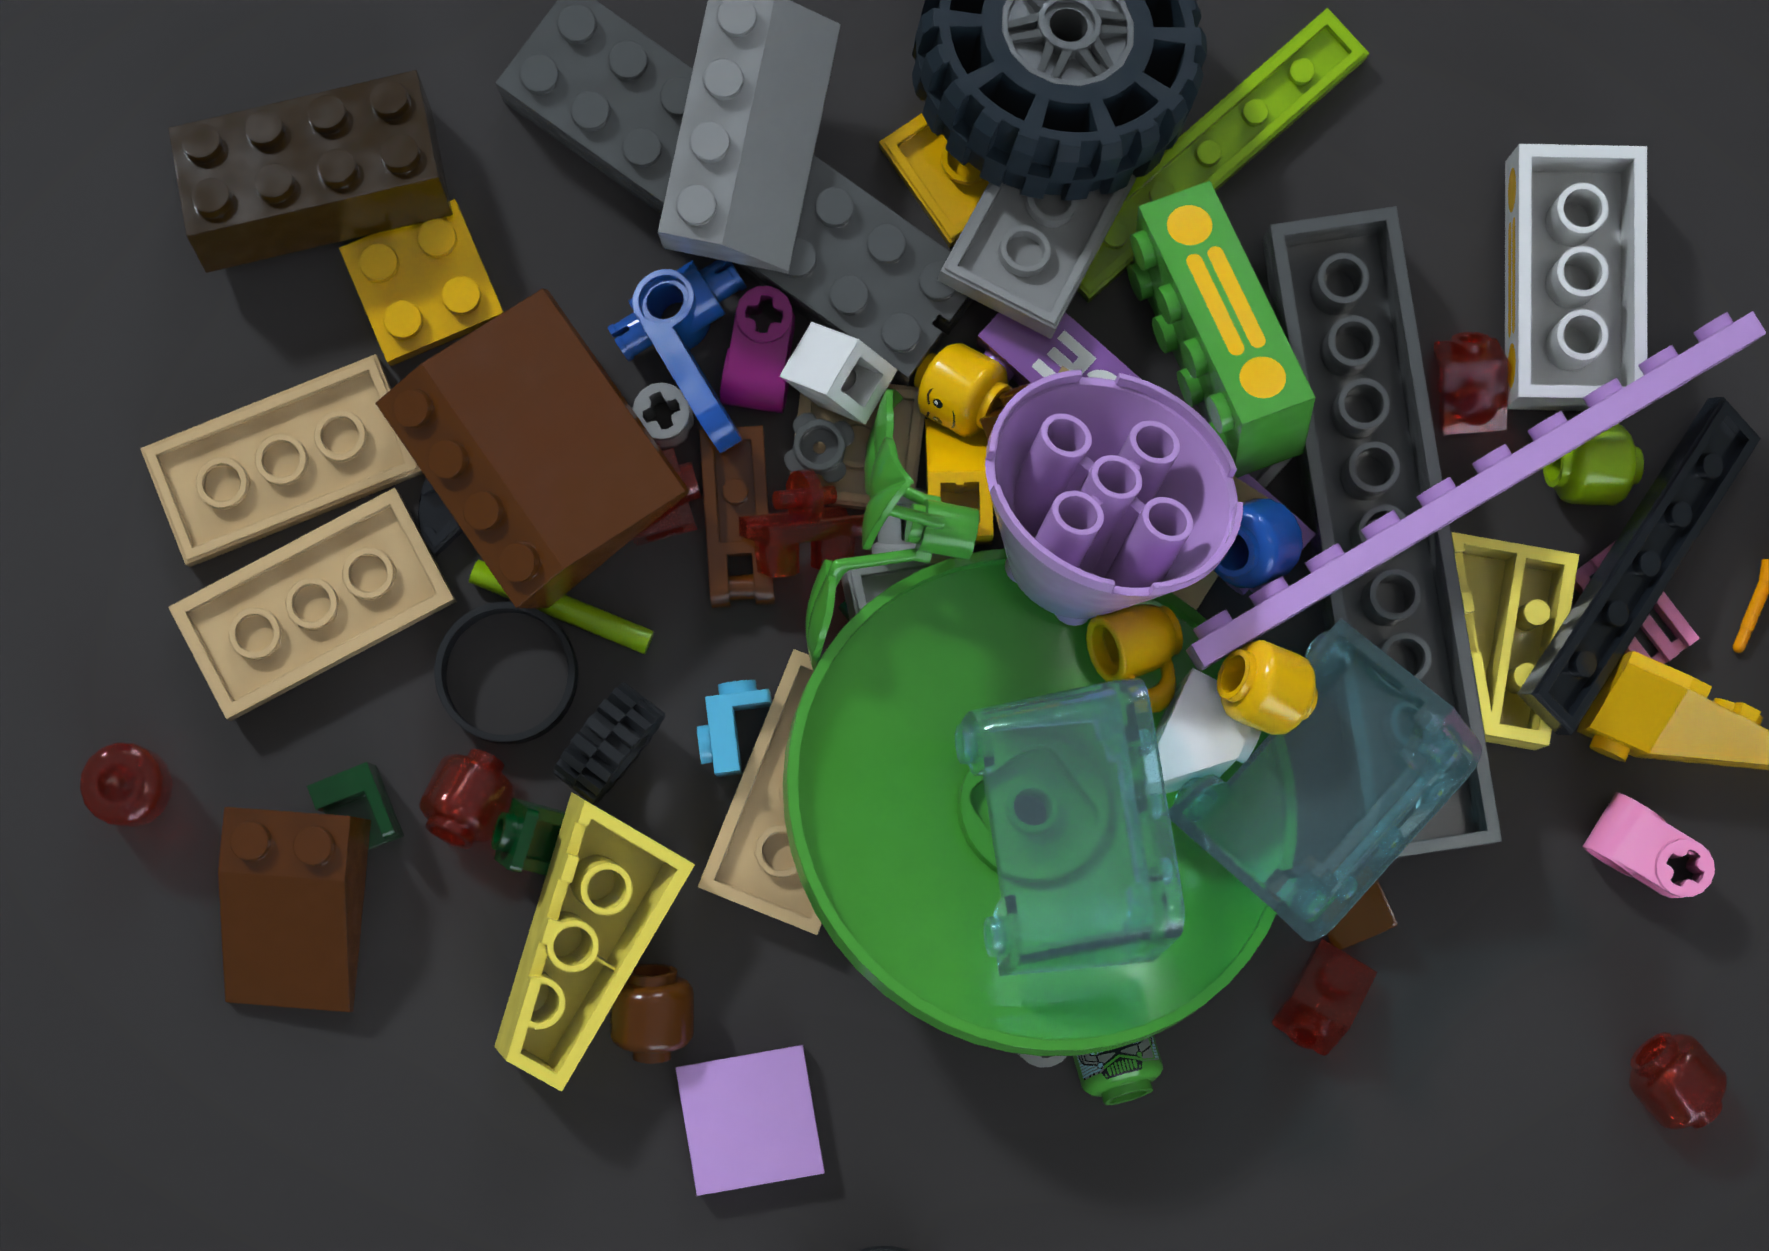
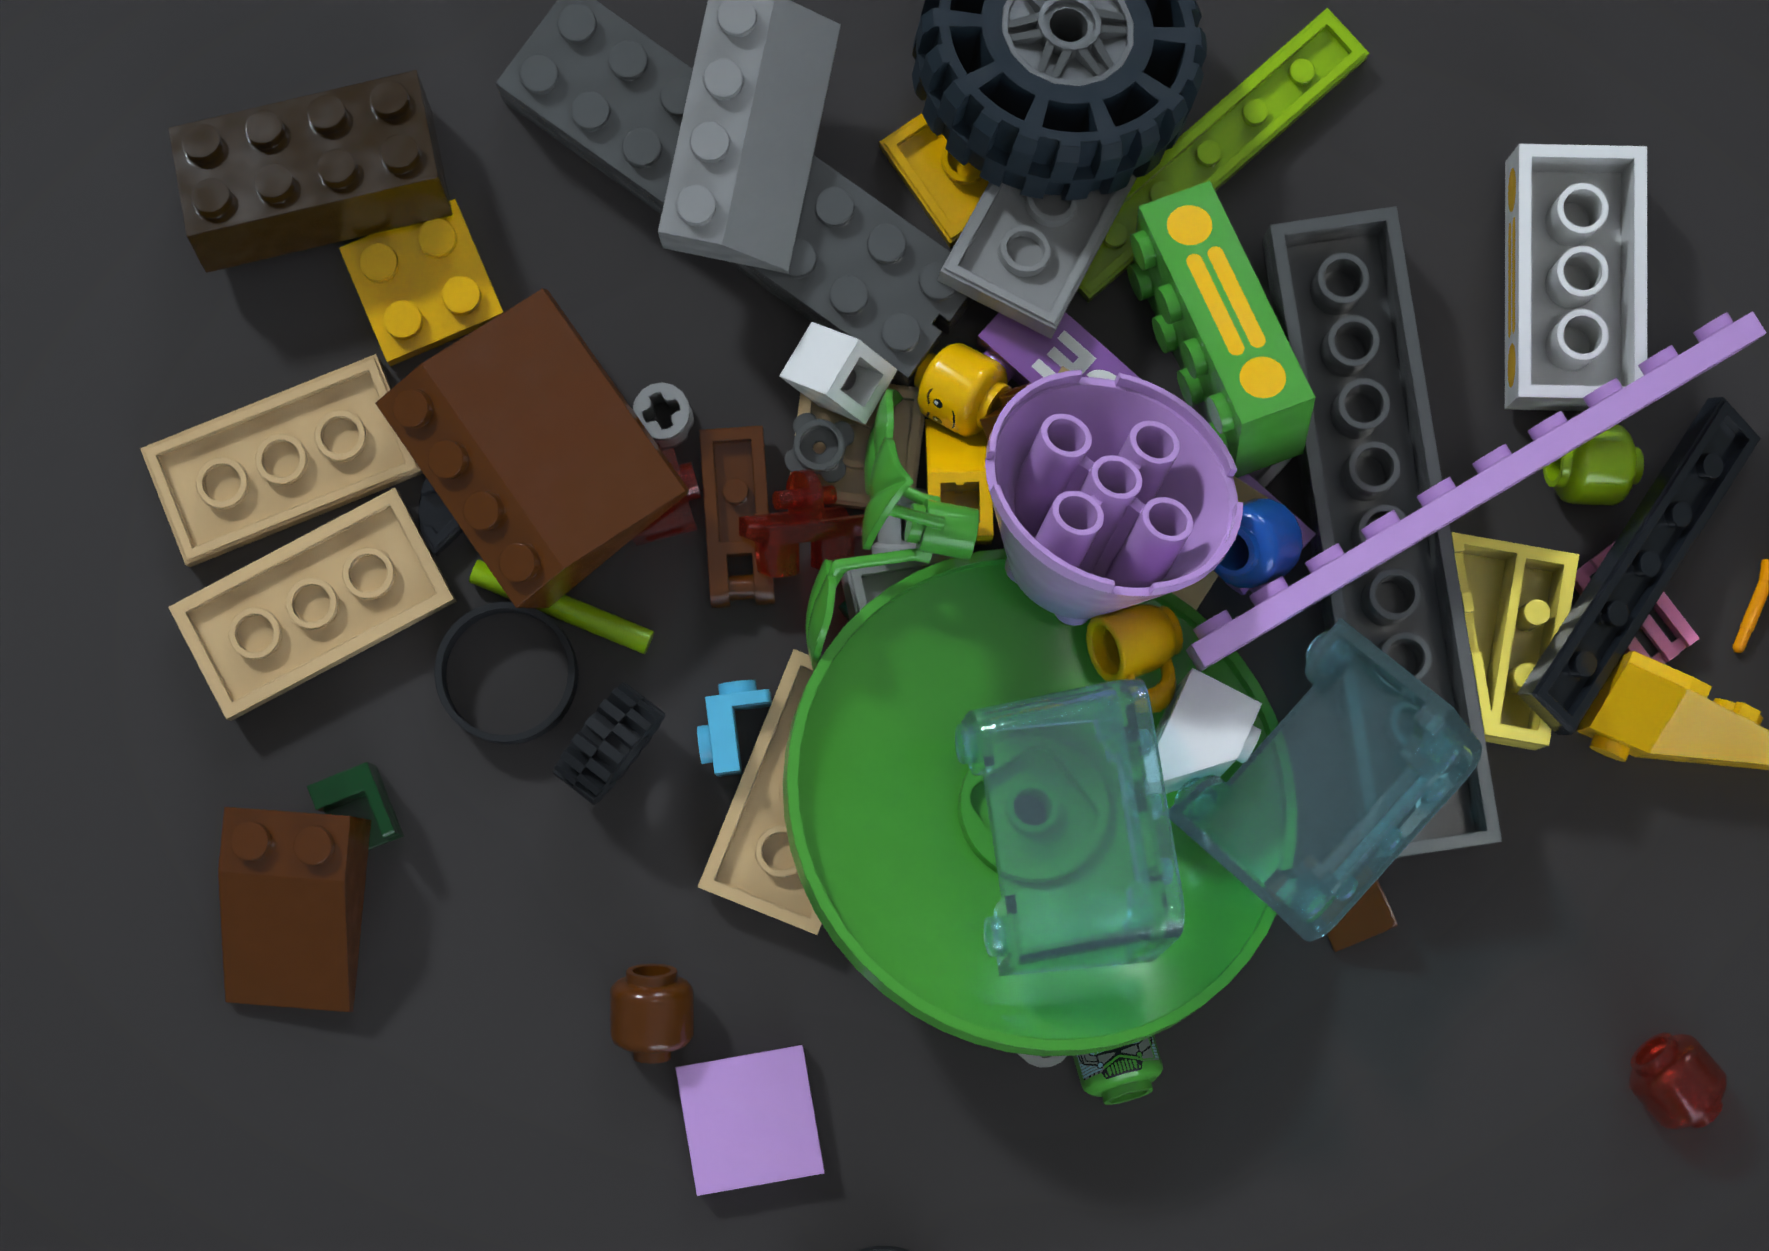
clear red head [80,742,172,827] -> none
clear red head [419,749,515,849] -> none
dark green bracket [491,797,565,876] -> none
light yellow wedge [494,792,695,1092] -> none
blue piece [607,259,747,453] -> none
magenta piece [720,286,795,414] -> none
yellow head [1217,640,1318,735] -> none
clear red bracket [1272,939,1378,1056] -> none
clear red bracket [1434,332,1508,435] -> none
bright pink piece [1583,792,1715,898] -> none

